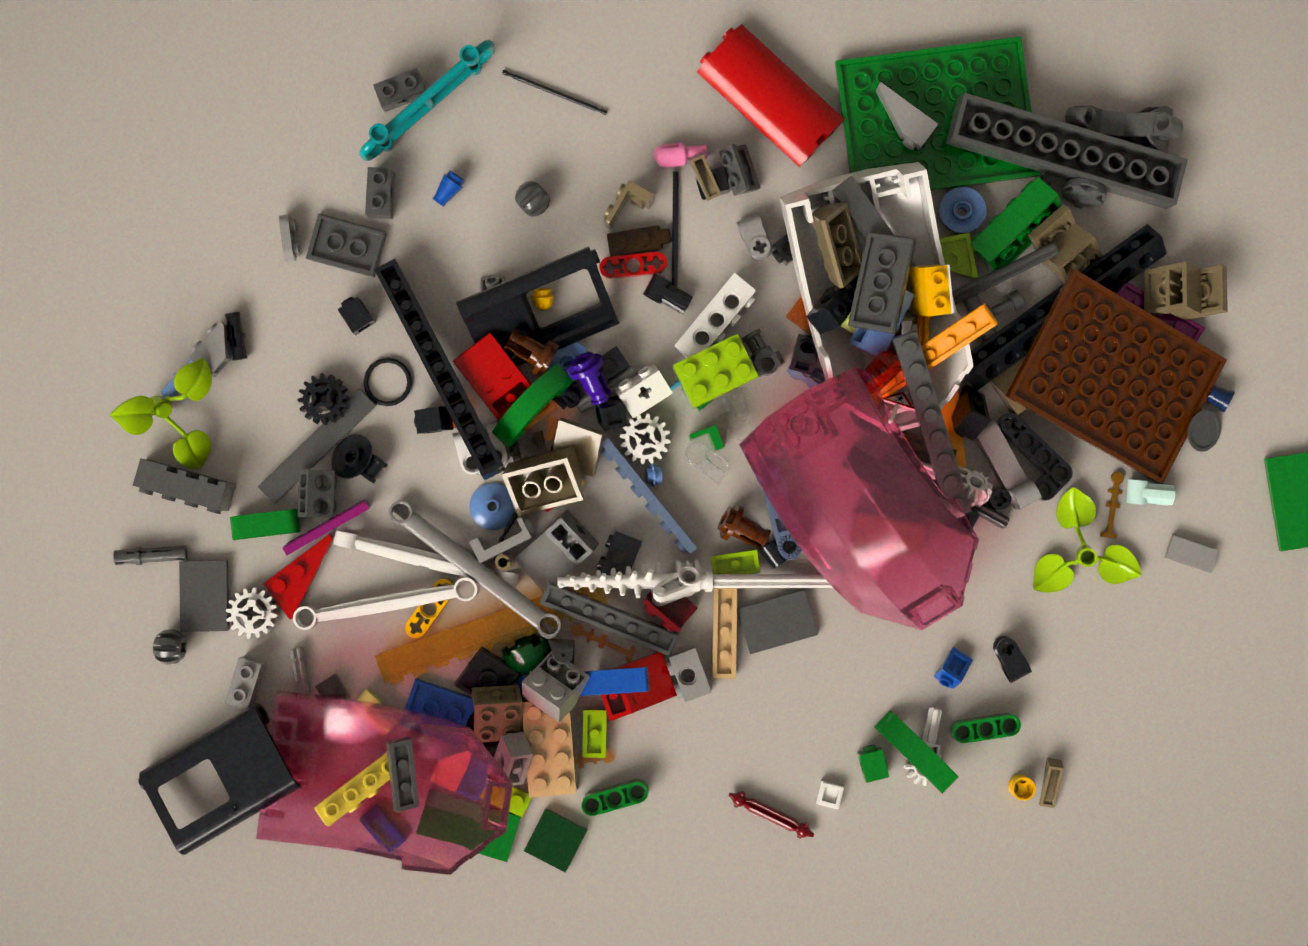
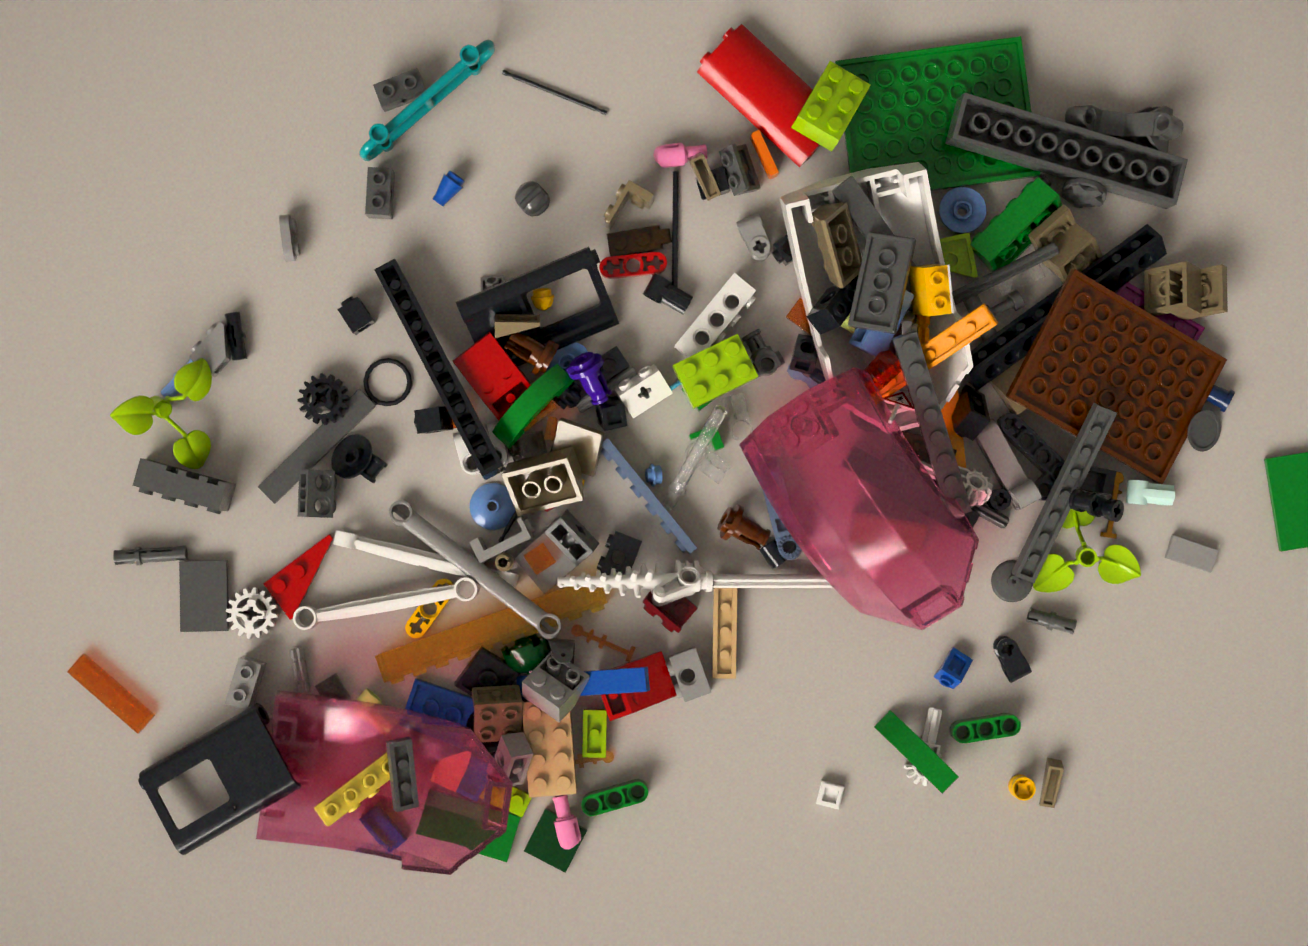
dark grey piece [153,629,187,665] -> none
green beam [230,509,300,540] -> none
magenta tile [282,499,371,556] -> none
dark grey tile [306,213,387,278] -> none
dark grey tile [539,580,679,656] -> none
white gear [620,413,671,465] -> none
lime plate [710,549,761,574] -> none
dark red wheel [728,791,814,839] -> none
dark grey tile [737,589,818,654] -> none
green brick [857,744,890,783] -> none
light grey slope [876,82,938,151] -> none
none -> clear orange plate [67,654,155,734]
none -> dark tan piece [495,314,540,338]
none -> clear orange tile [523,543,556,575]
none -> bright pink arm [553,795,581,849]
none -> clear axle [662,405,727,510]
none -> orange tile [750,130,779,179]
none -> lime brick [791,61,871,152]
none -> dark grey piece [991,560,1033,602]
none -> dark grey plate [1011,402,1117,583]
none -> dark grey pin [1026,607,1077,634]
none -> black axle [1069,489,1124,522]
none -> black panel [1081,466,1117,495]

